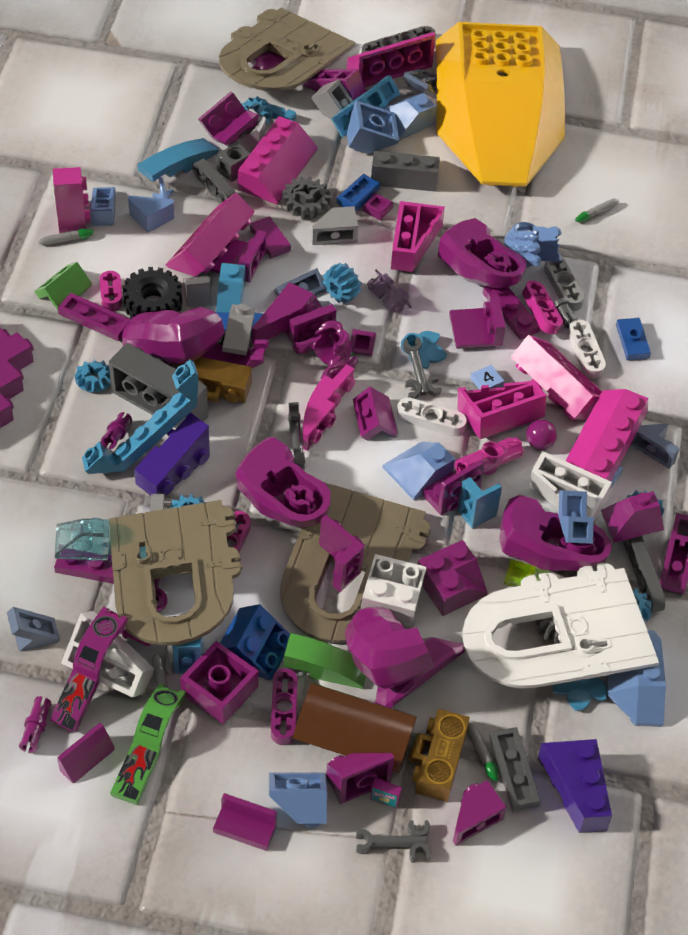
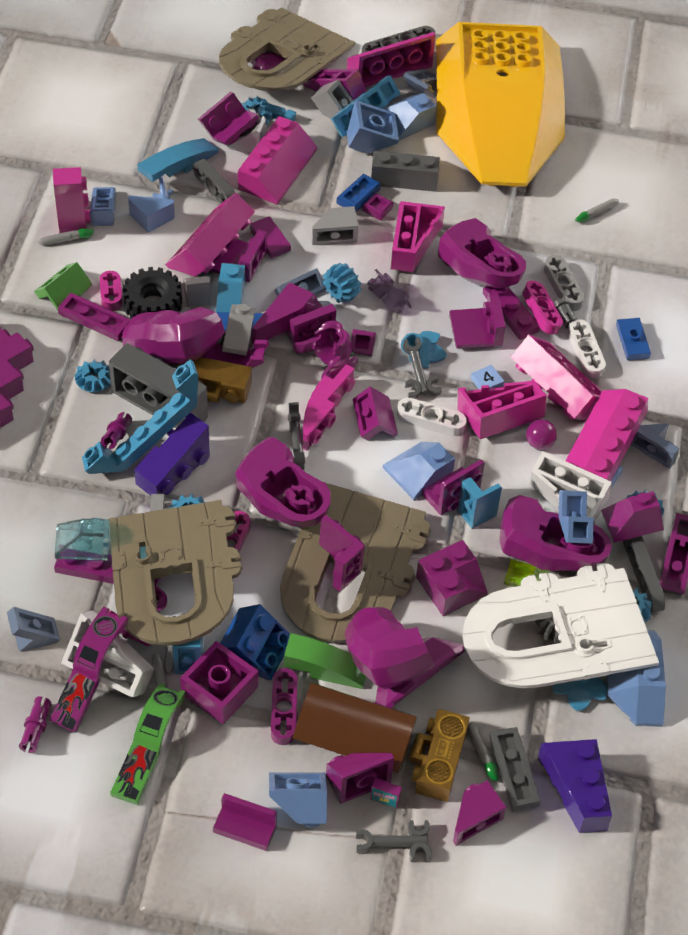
magenta slope [57,723,115,783] -> none
dark grey brick [217,142,251,182] -> none
dark grey gear [282,177,331,219] -> none
white slope [361,554,426,627] -> none
dark pink piece [454,437,524,475] -> none
medium blue piece [504,222,562,268] -> none

